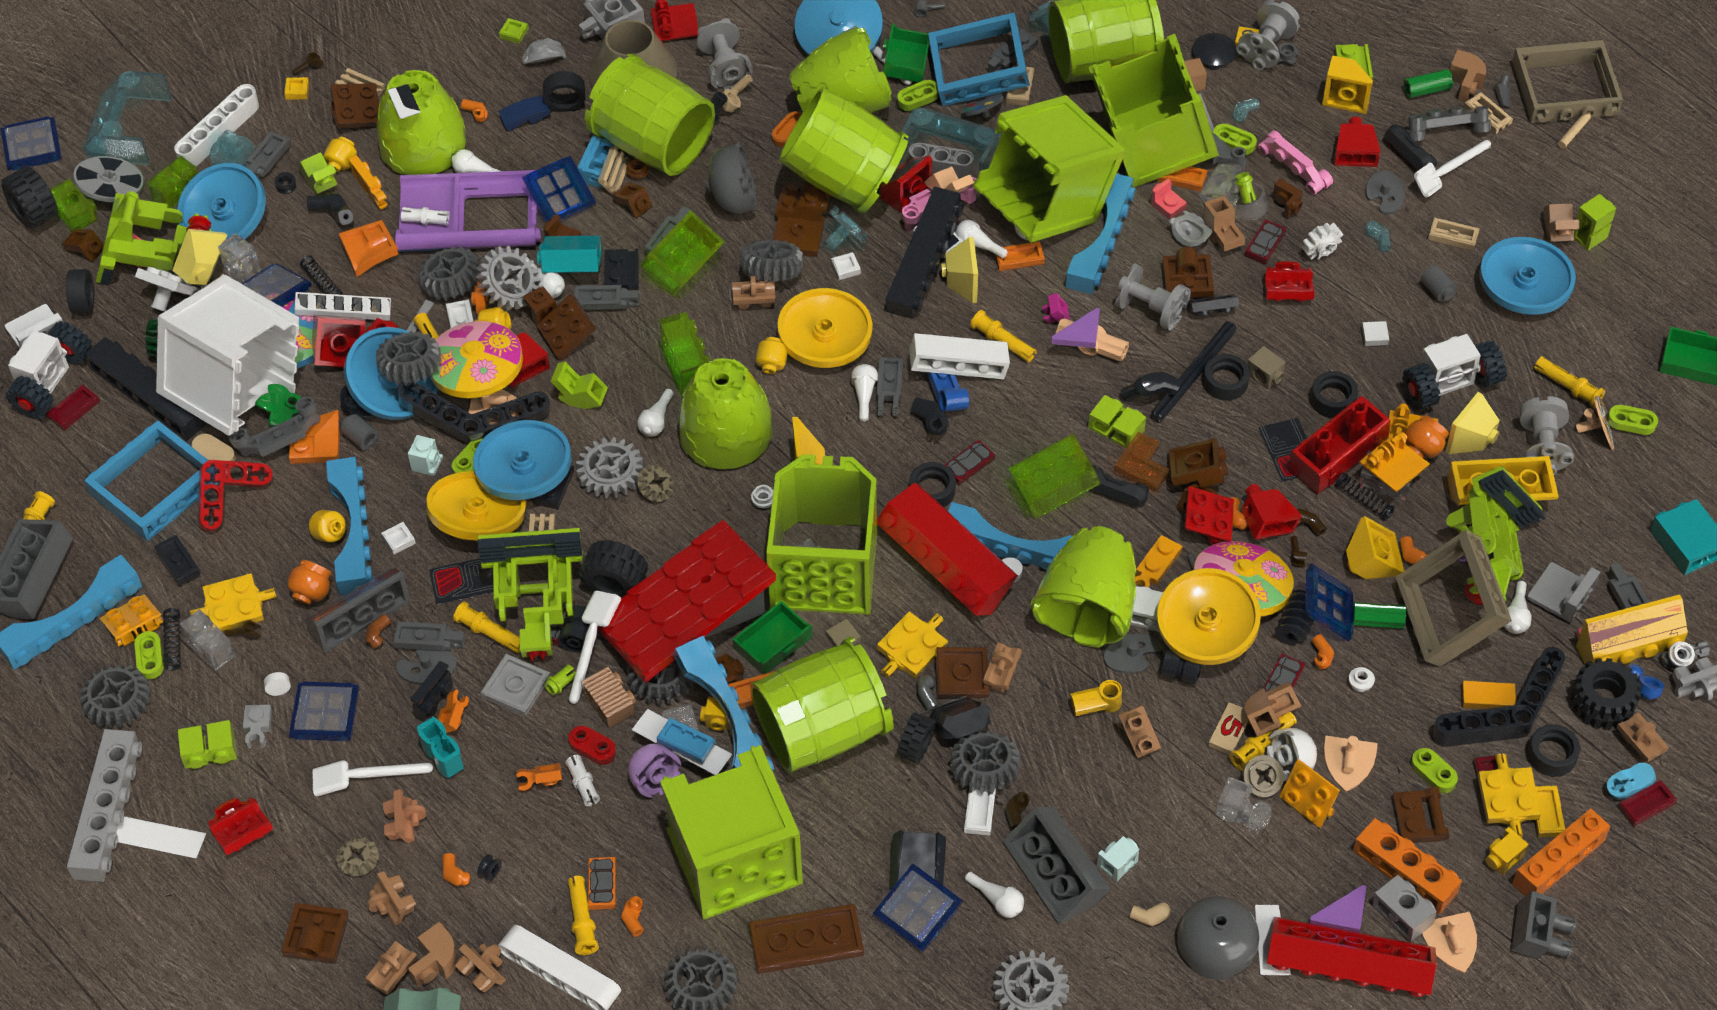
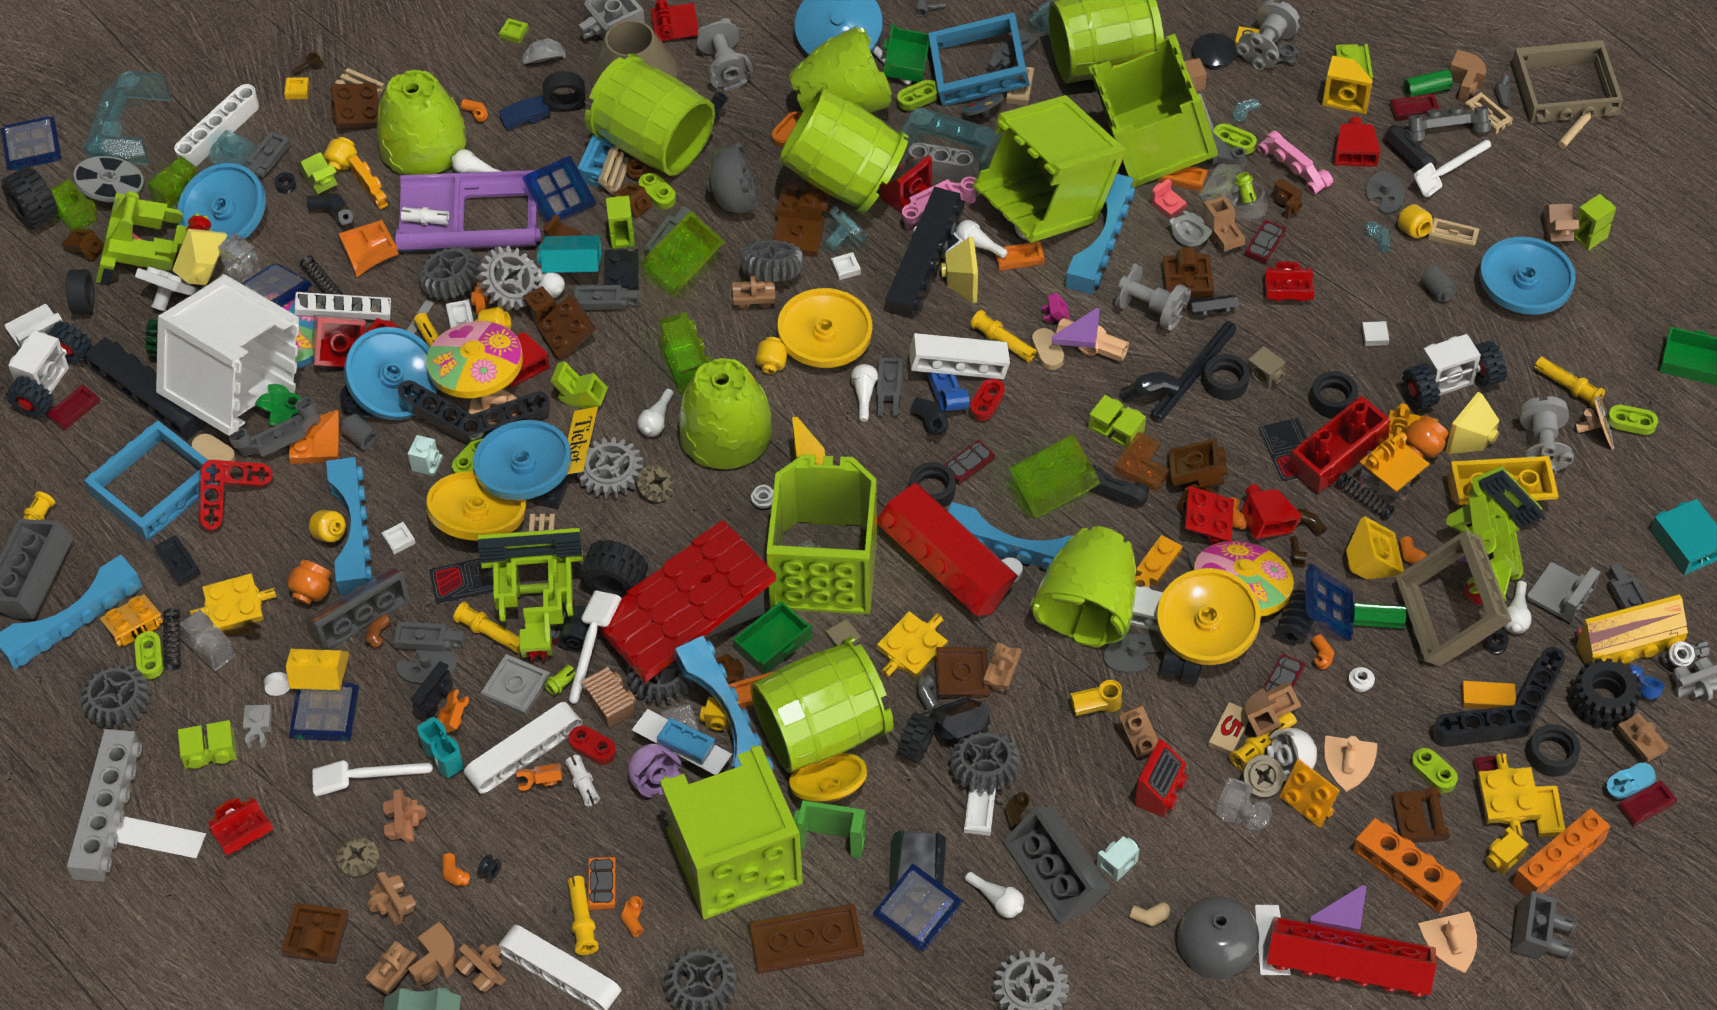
dark grey gear [376,330,442,385] -> none
sticker [388,84,420,118] -> none
tan plate [722,74,753,113] -> none
light nougat slope [925,166,974,193] -> none
white gear [1302,223,1343,259] -> none
light grey brick [1372,875,1436,942] -> none
none -> yellow slope [286,649,349,690]
none -> white beam [464,702,582,794]
none -> yellow sticker [567,406,598,475]
none -> lime piece [606,196,635,249]
none -> lime plate [639,173,676,209]
none -> yellow dish [789,753,867,803]
none -> bright green panel [794,800,866,858]
none -> red plate [970,379,1005,421]
none -> tan tile [1032,328,1064,370]
none -> red slope [1135,739,1188,818]
none -> dark red tile [1390,93,1440,121]
none -> yellow head [1398,204,1433,239]
none -> black bush [1484,630,1509,655]

